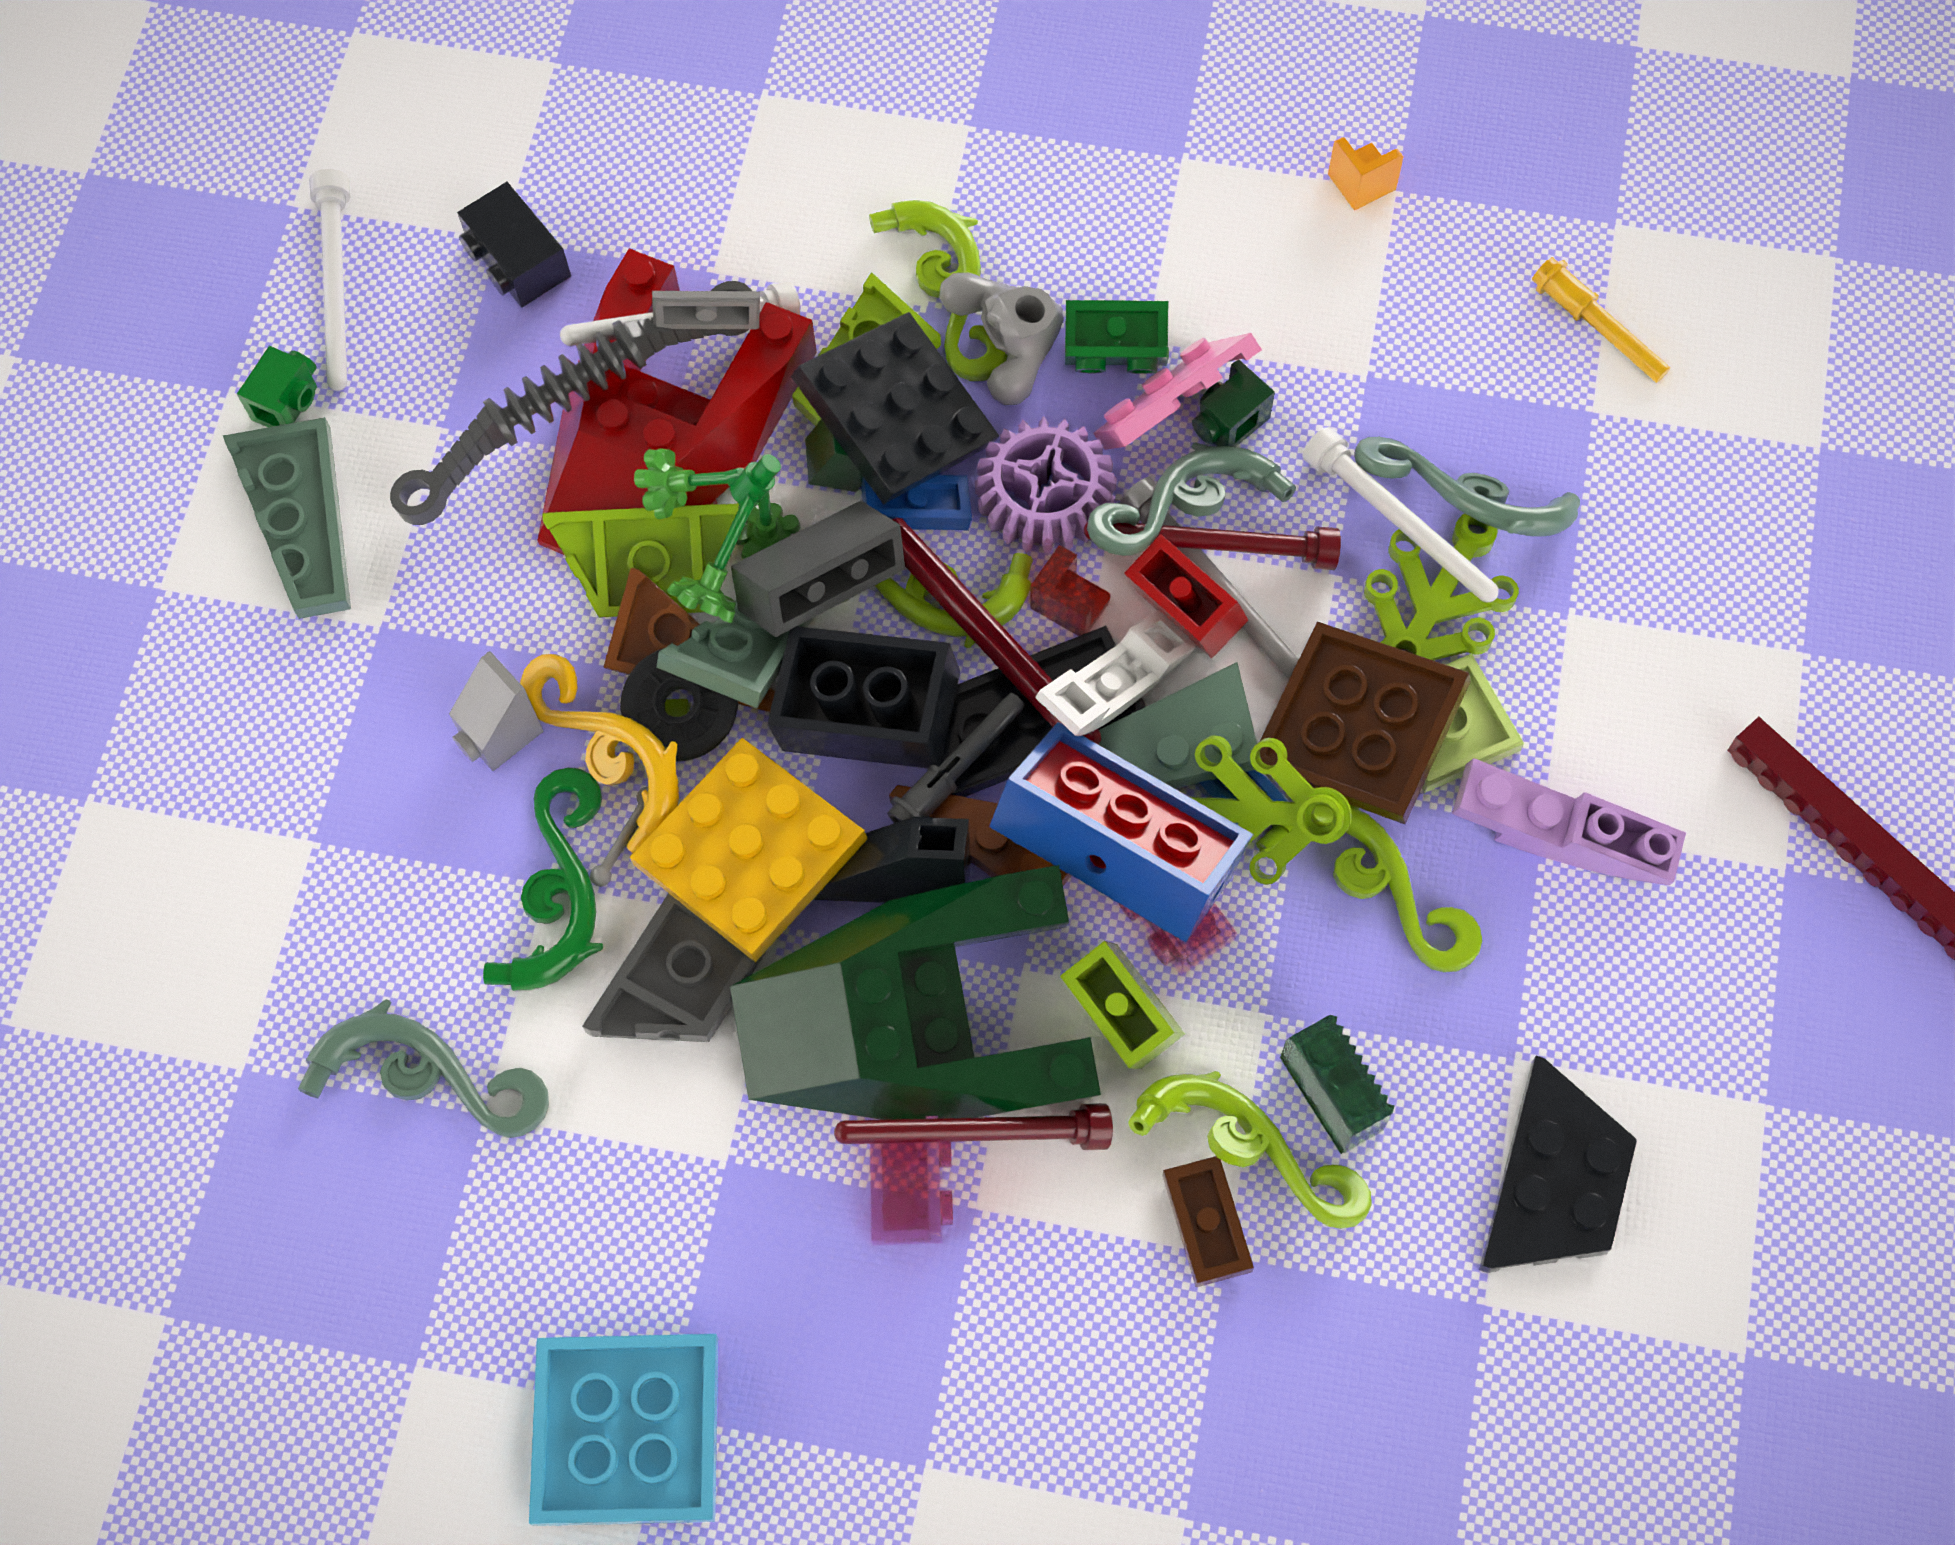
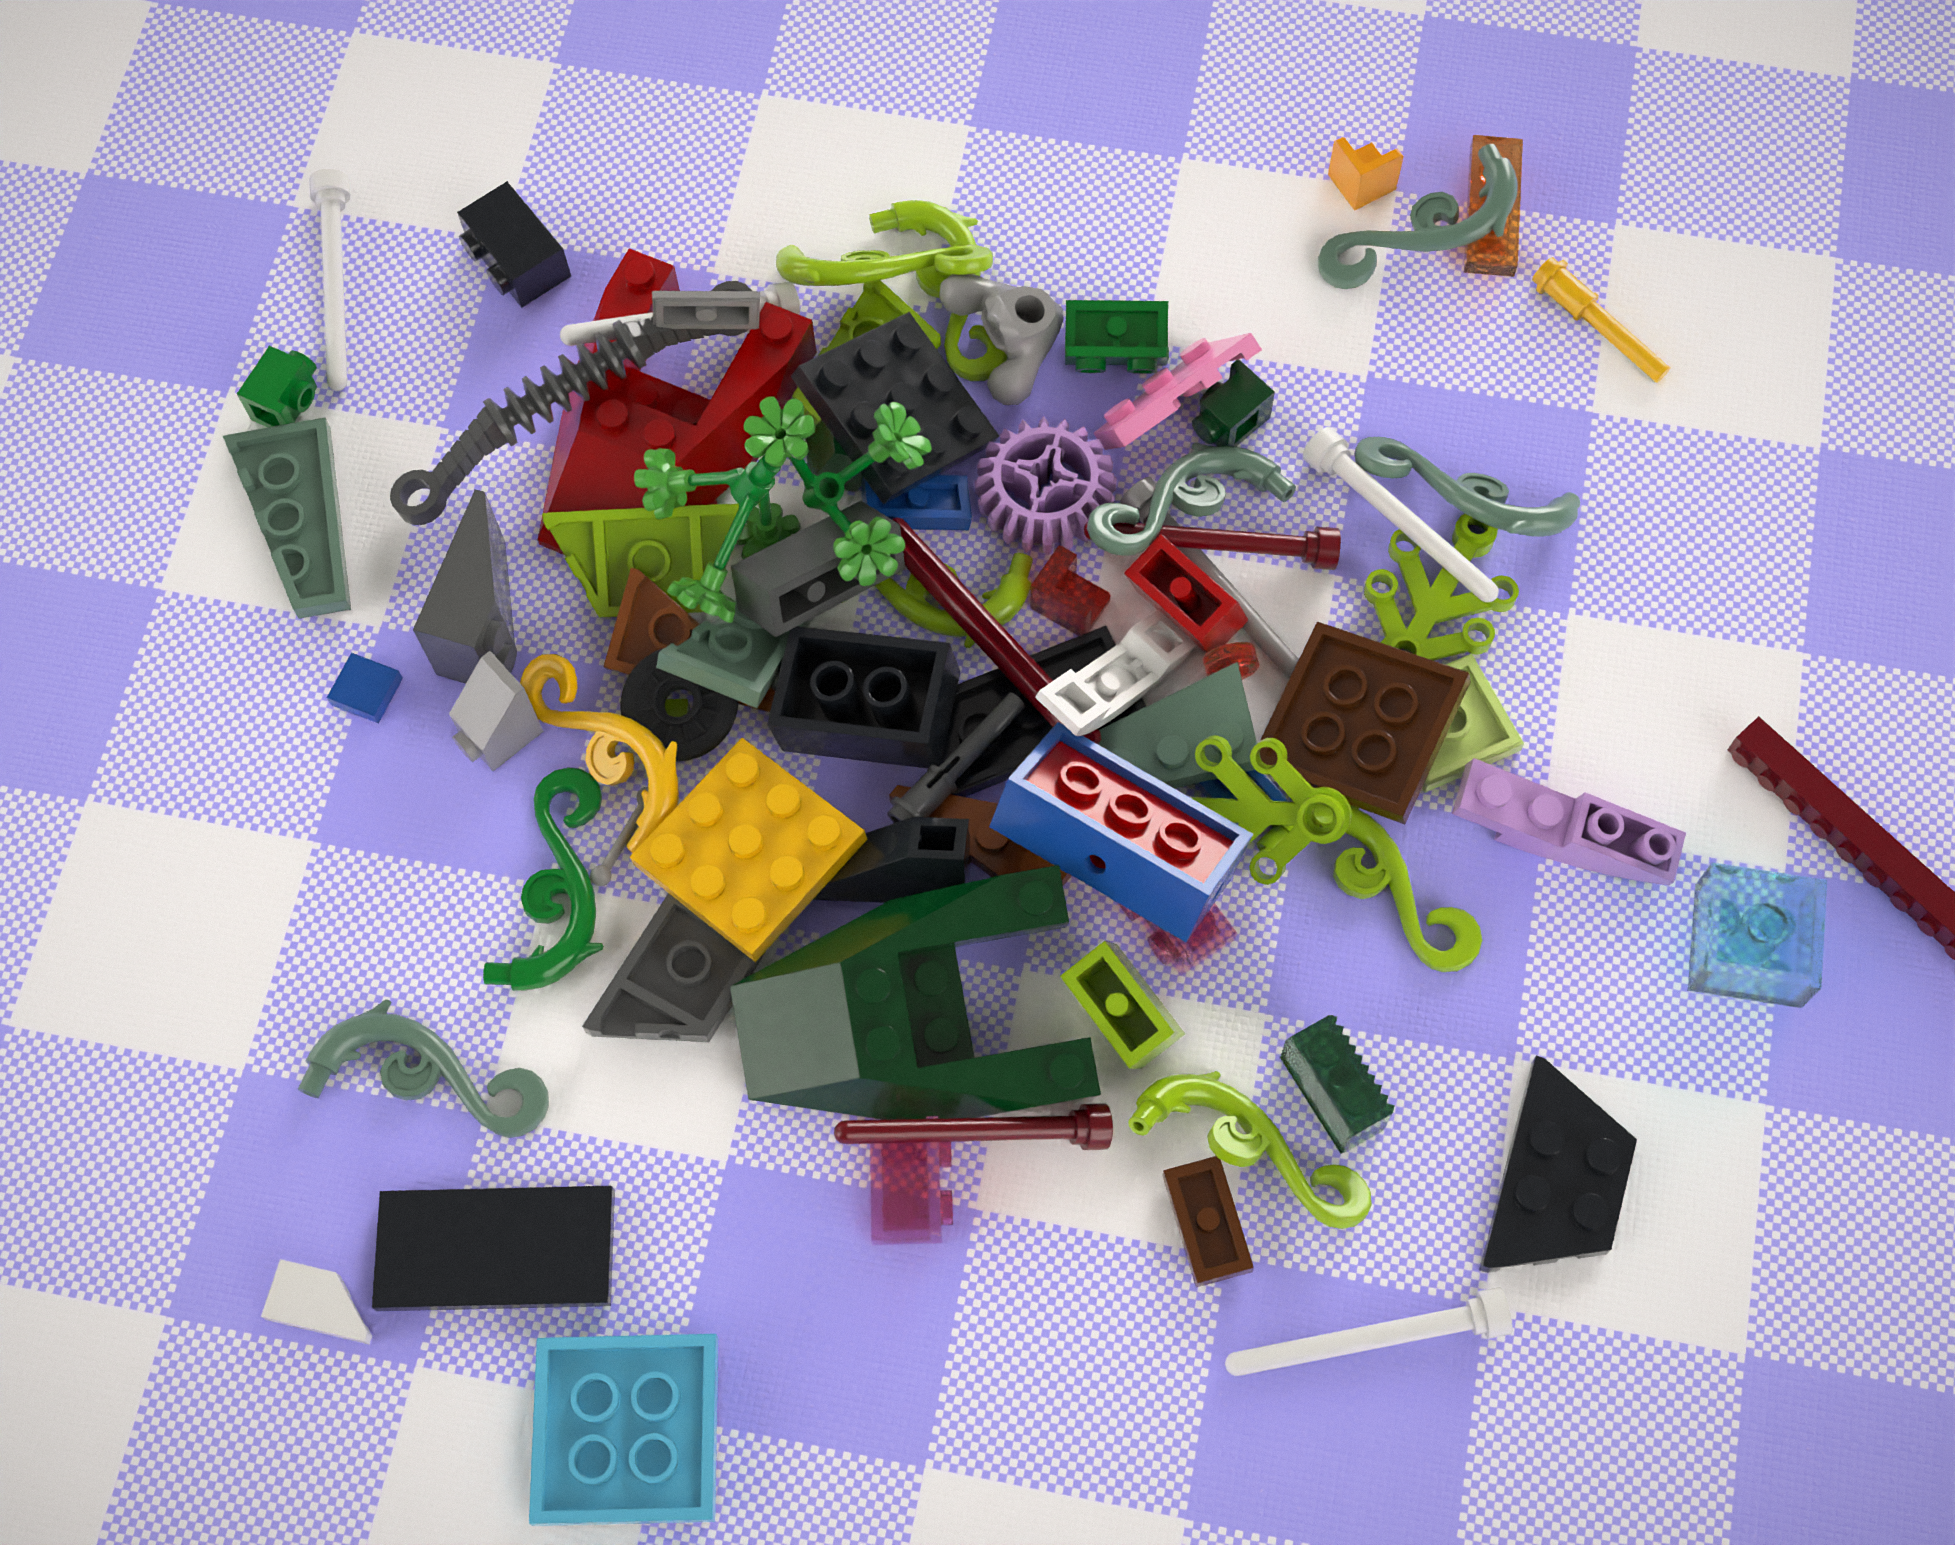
none -> white tile [261,1259,372,1345]
none -> blue tile [326,652,403,724]
none -> black tile [372,1186,615,1312]
none -> dark grey slope [413,489,517,684]
none -> bright green plant [743,397,932,586]
none -> lime plant [776,245,993,286]
none -> clear red tile [1202,642,1260,680]
none -> white piece [1225,1287,1513,1376]
none -> sand green plant [1318,144,1518,289]
none -> clear orange plate [1463,135,1523,277]
none -> clear light blue brick [1687,862,1827,1009]

